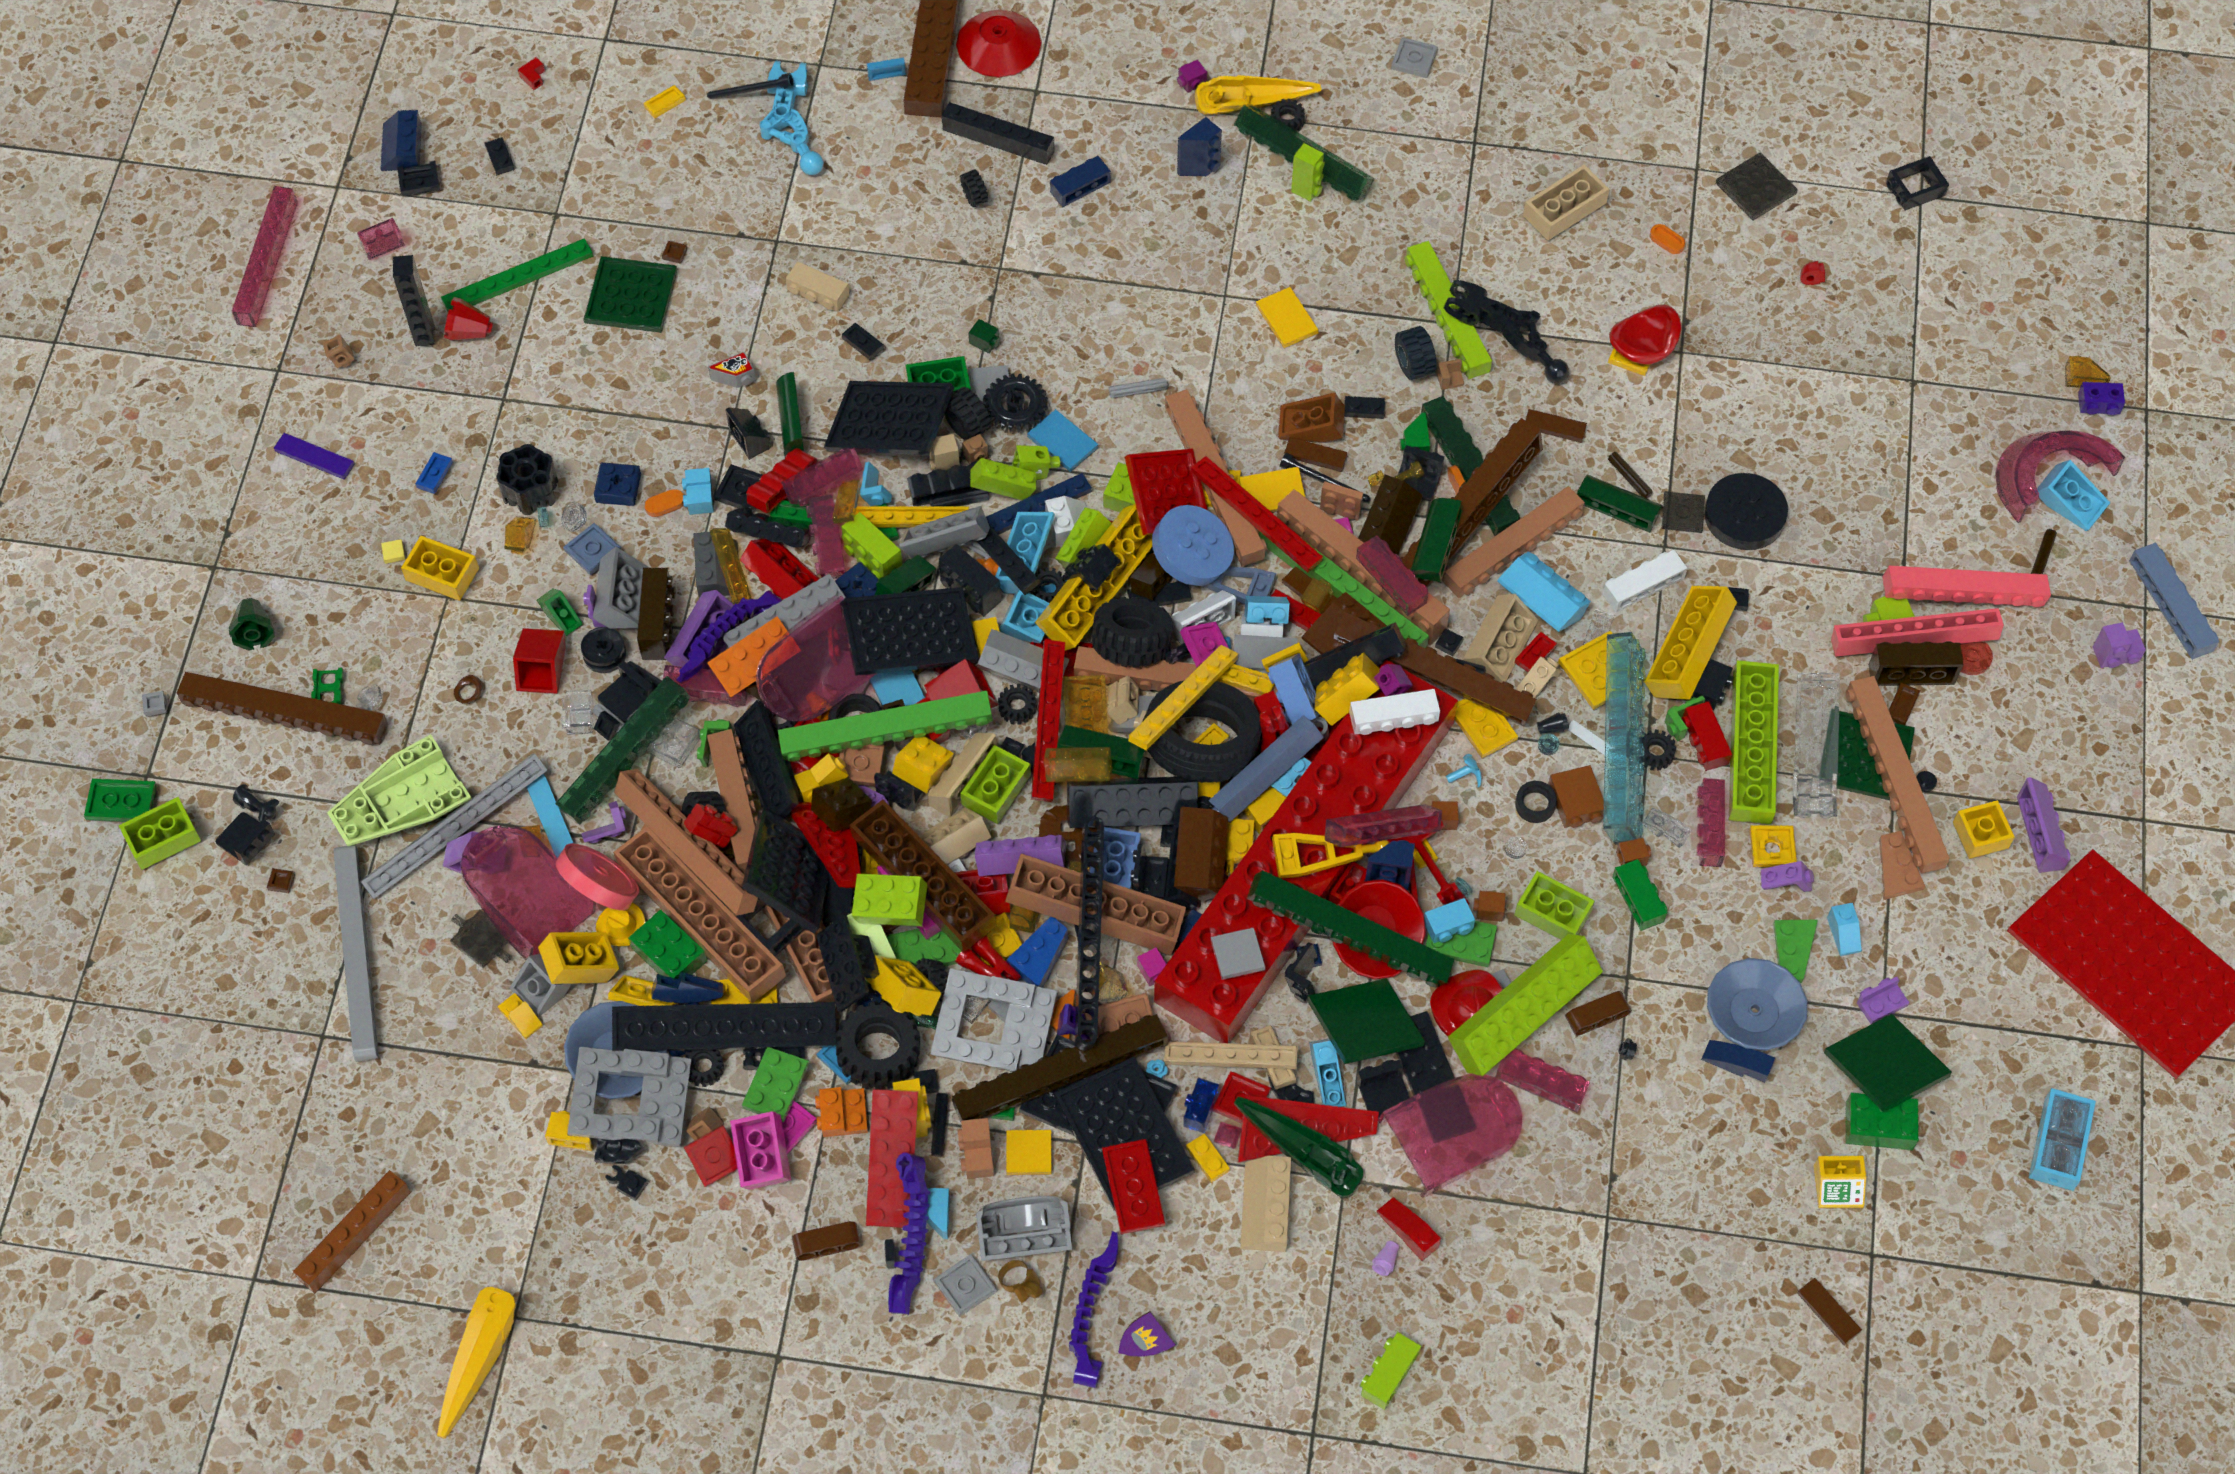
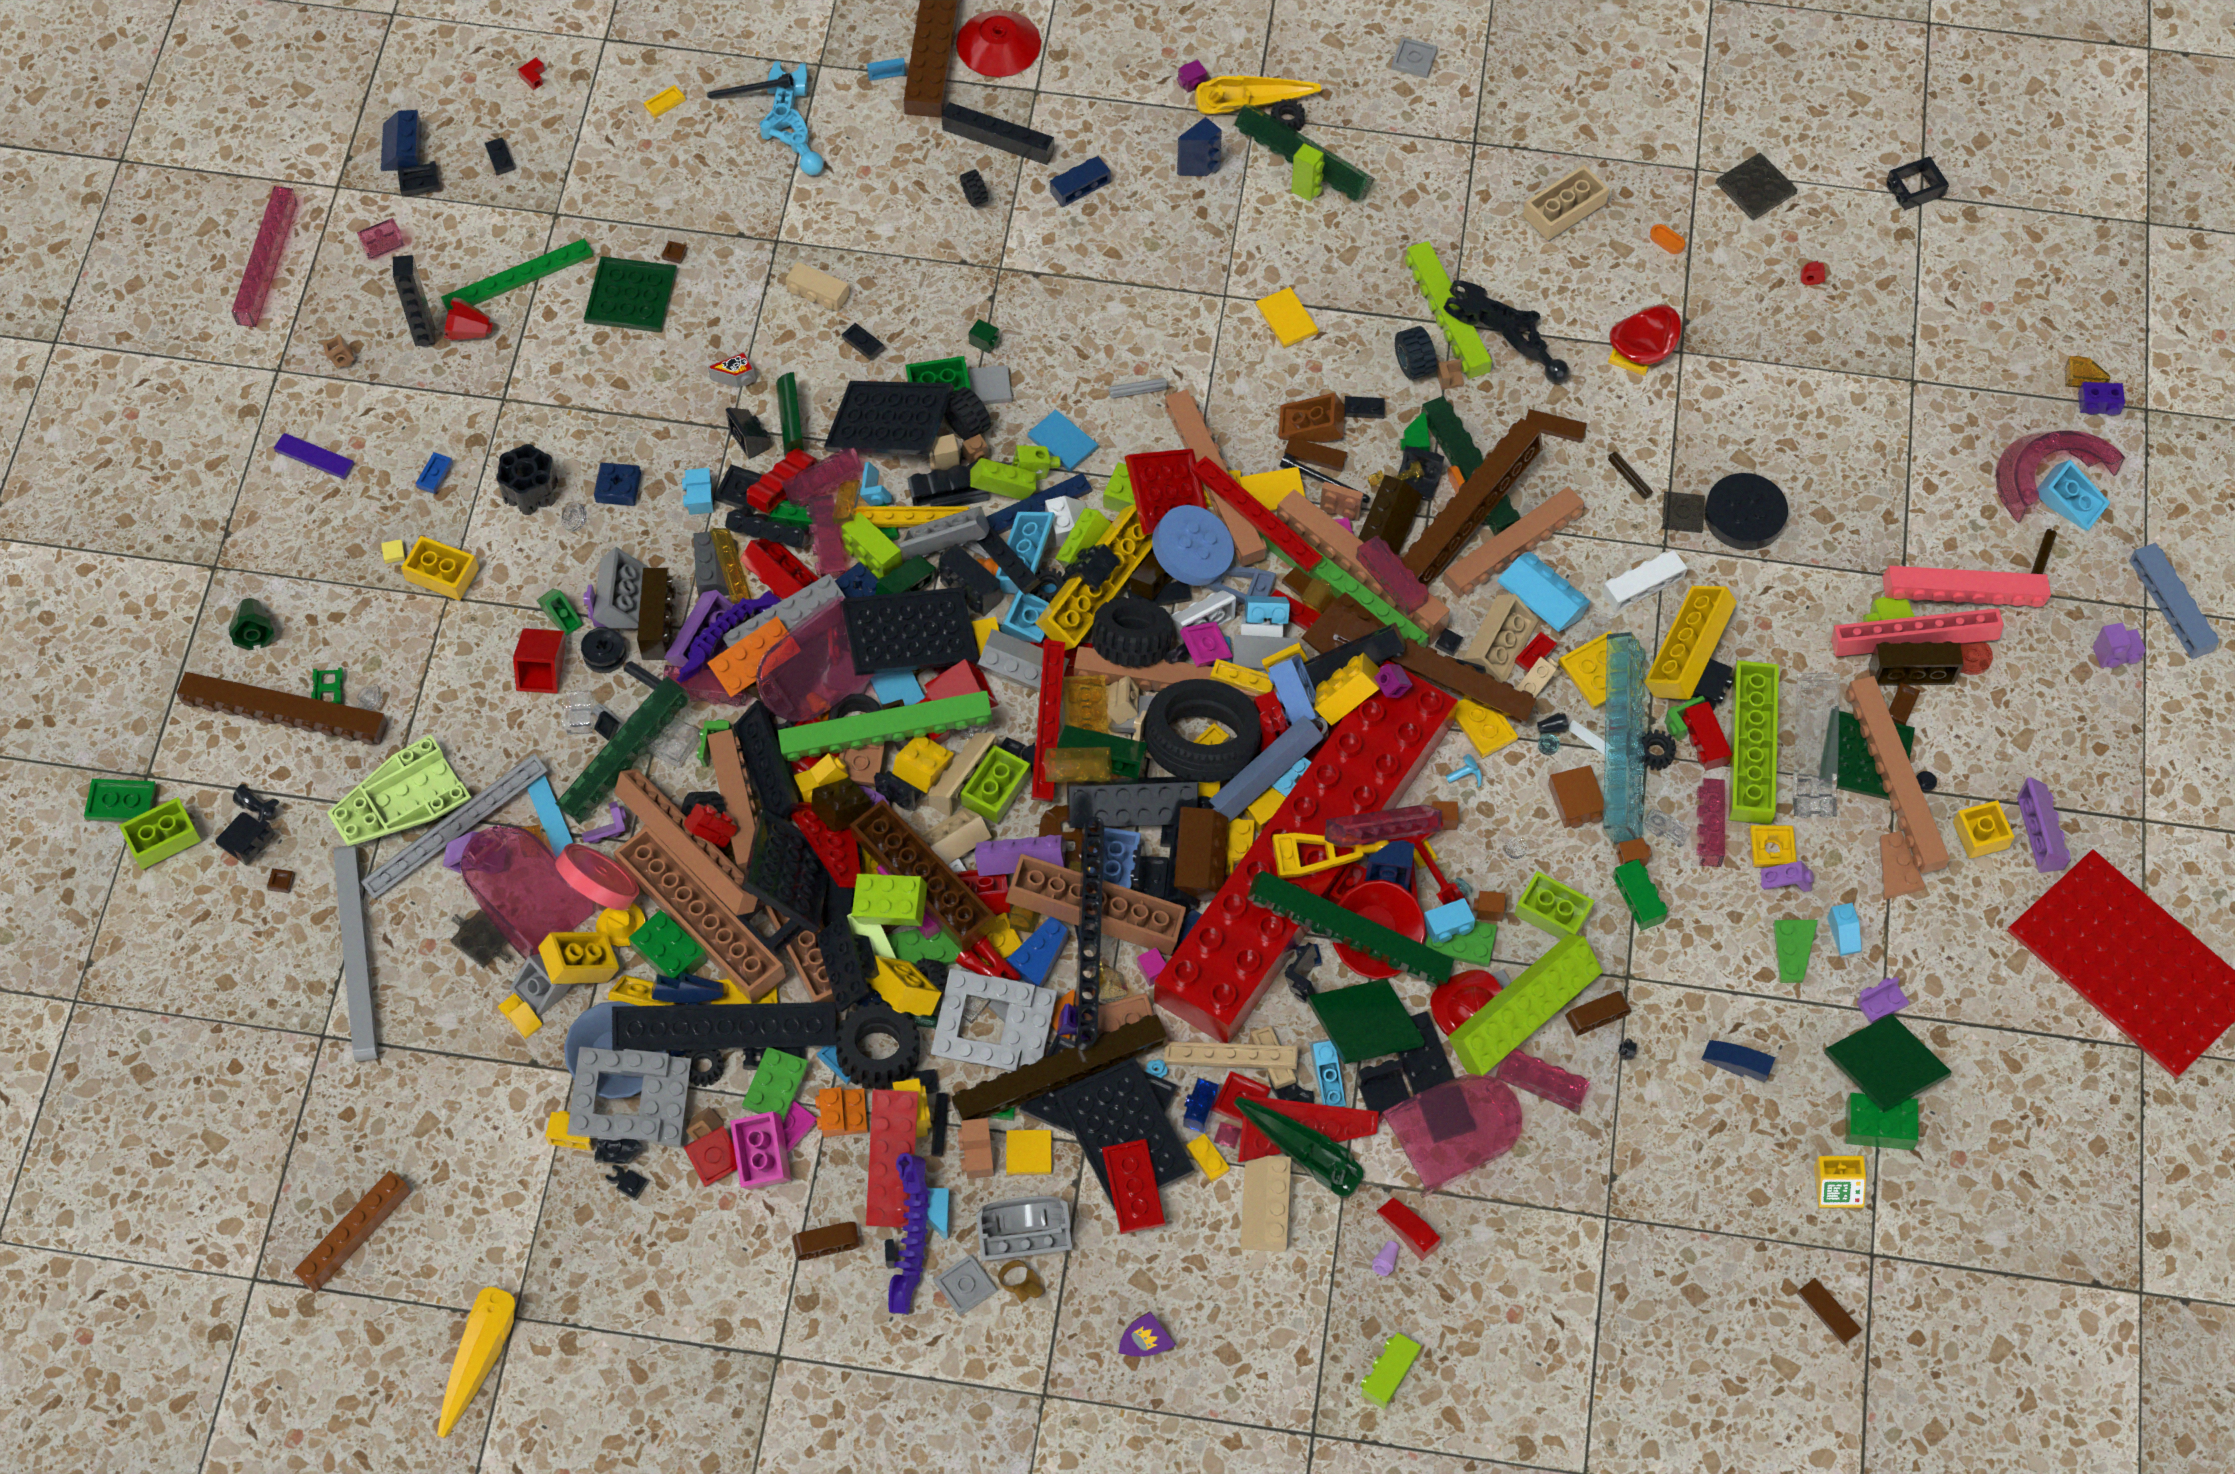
light grey plate [142,691,167,717] -> none
reddish brown piece [454,675,483,704] -> none
clear yellow slope [504,516,536,554] -> none
clear light blue tile [538,507,549,527] -> none
sand blue plate [563,523,621,576] -> none
black bracket [598,661,656,723] -> none
orange tile [645,489,684,517] -> none
black gear [983,373,1048,433] -> none
black tyre [998,684,1036,725] -> none
dark purple piece [1069,1231,1118,1389] -> none
yellow plate [1128,645,1238,750] -> none
light grey tile [1211,928,1265,980] -> none
white brick [1349,689,1440,735] -> none
dark green brick [1409,498,1463,583] -> none
black tyre [1515,780,1557,823] -> none
dark green brick [1577,474,1663,533] -> none
sand blue dish [1707,958,1807,1051] -> none
black plate [1728,587,1749,611] -> none
brick [2029,1088,2096,1191] -> none

